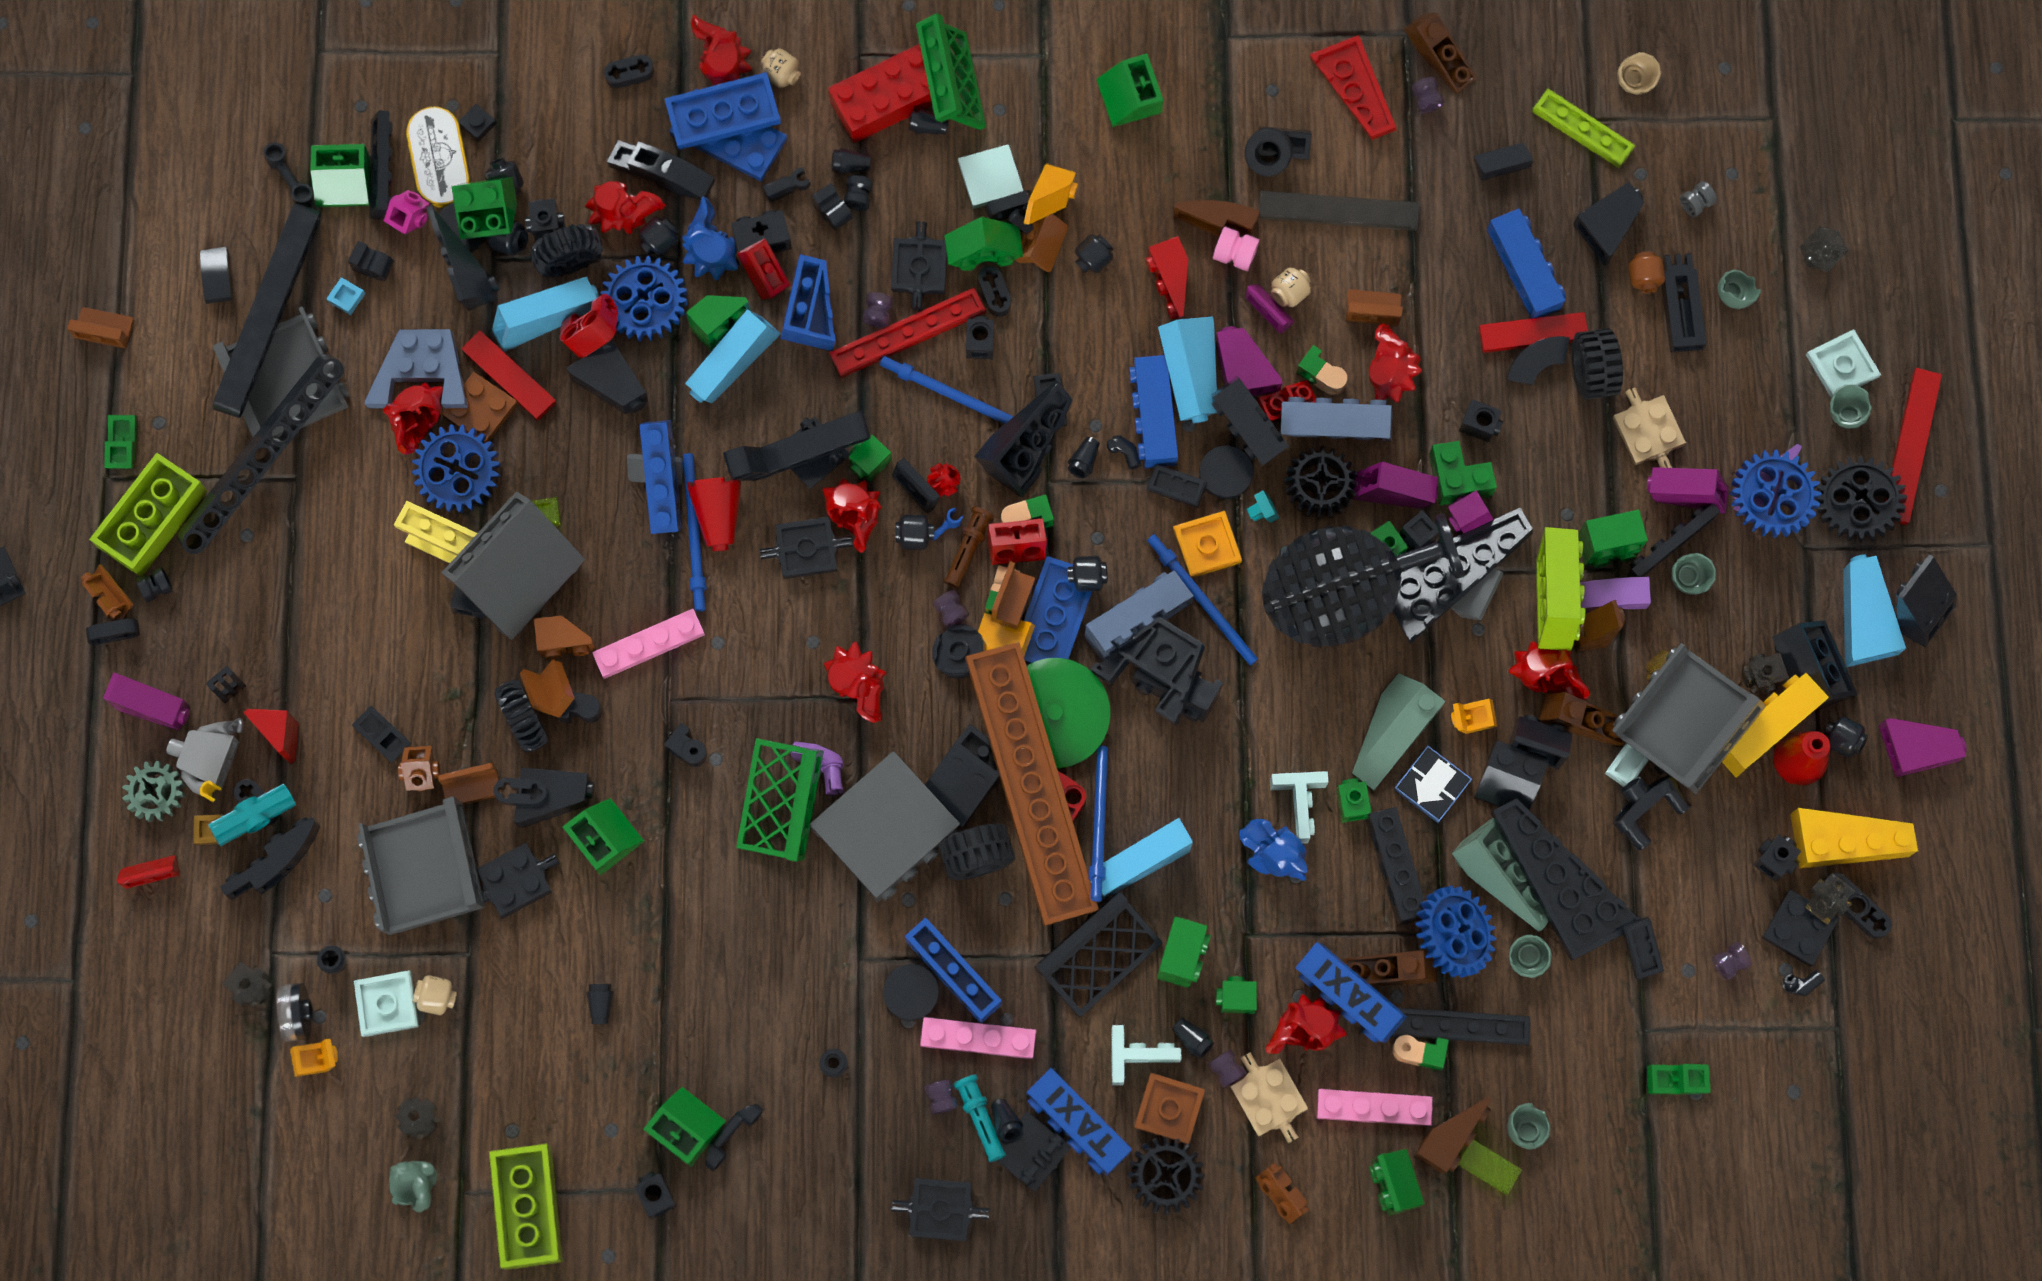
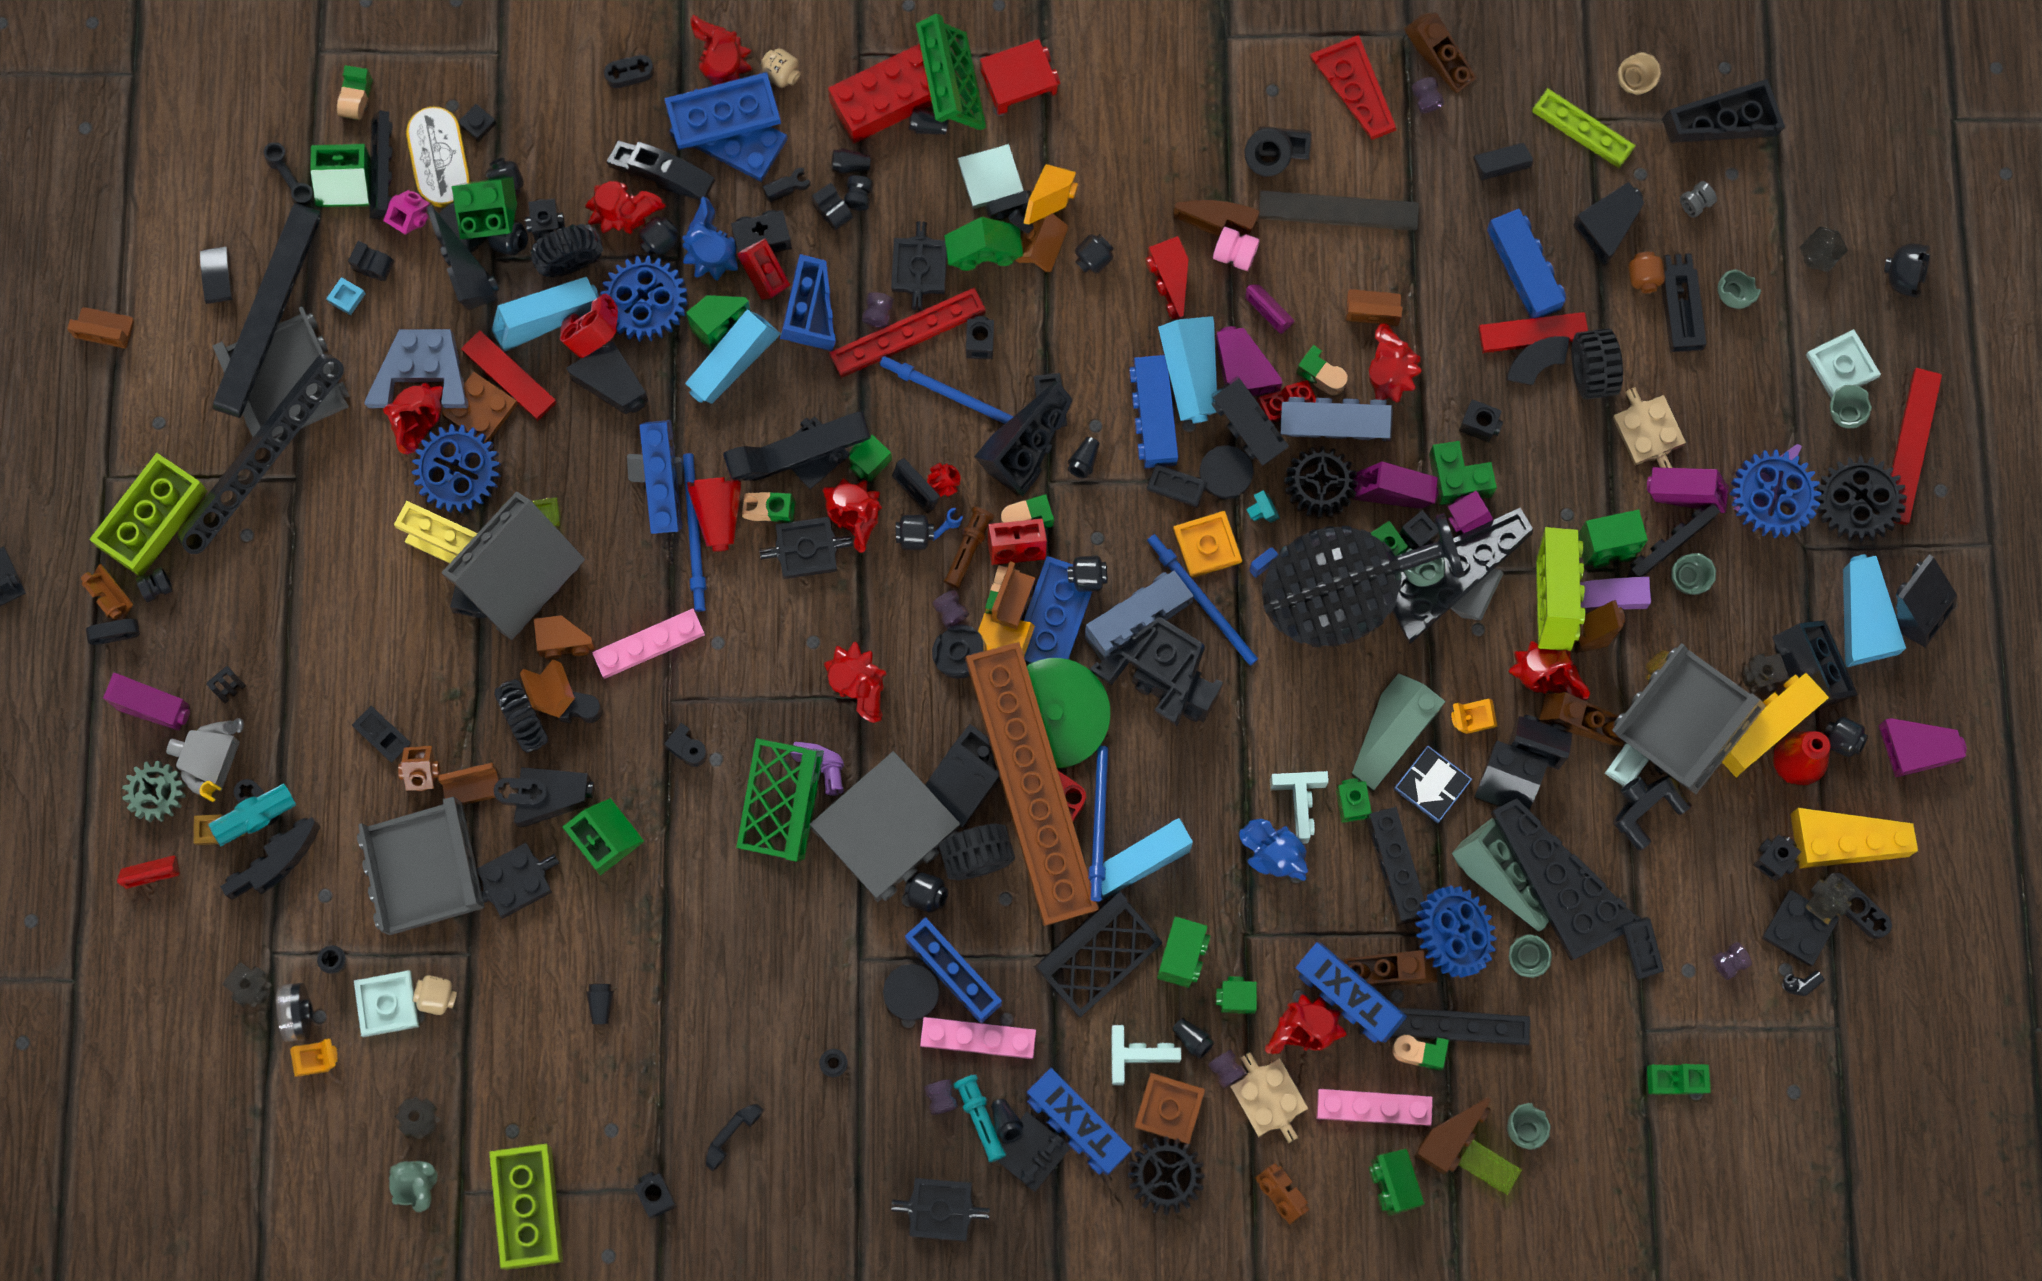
green slope [105,415,138,469] -> none
red slope [243,709,299,764] -> none
green slope [643,1087,727,1167] -> none
black beam [978,266,1011,317] -> none
green slope [1096,54,1164,127] -> none
black arm [1107,435,1142,470] -> none
tan head [1271,268,1311,307] -> none
none -> leg [337,65,373,120]
none -> leg [742,492,796,523]
none -> black head [905,873,948,913]
none -> red panel [980,39,1060,115]
none -> blue tile [1249,547,1279,578]
none -> sand green hair [1403,549,1446,587]
none -> black wedge [1662,79,1786,143]
none -> black cylinder [1884,244,1931,298]

